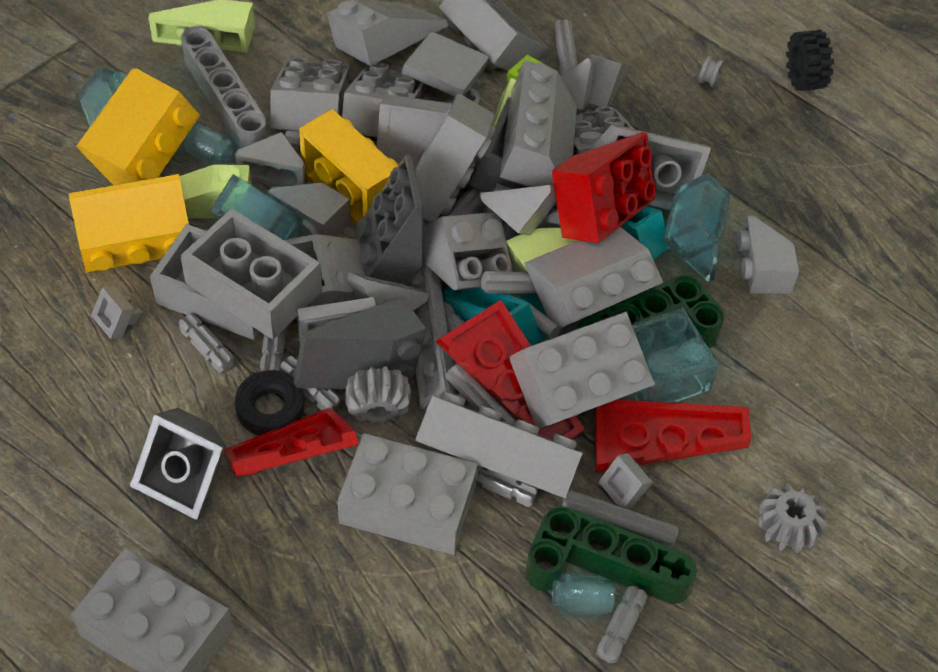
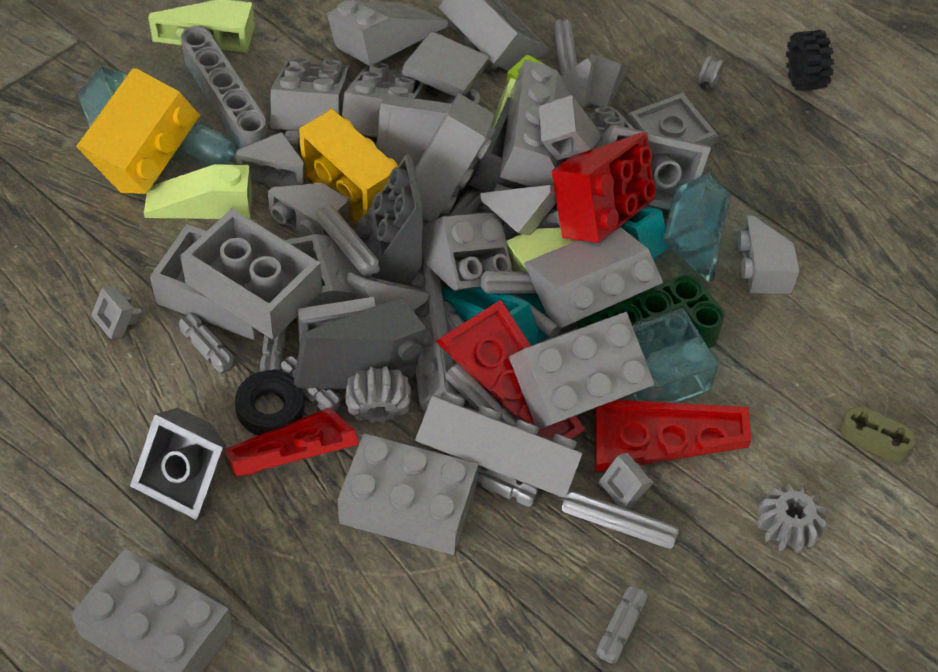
yellow slope [68,174,189,273] -> none
clear light blue slope [210,174,303,240] -> none
dark green beam [525,506,697,604] -> none
clear light blue brick [552,573,615,618] -> none
none -> light grey axle [316,204,380,277]
none -> light grey slope [539,95,601,161]
none -> light grey tile [626,93,718,146]
none -> olive beam [840,407,916,462]

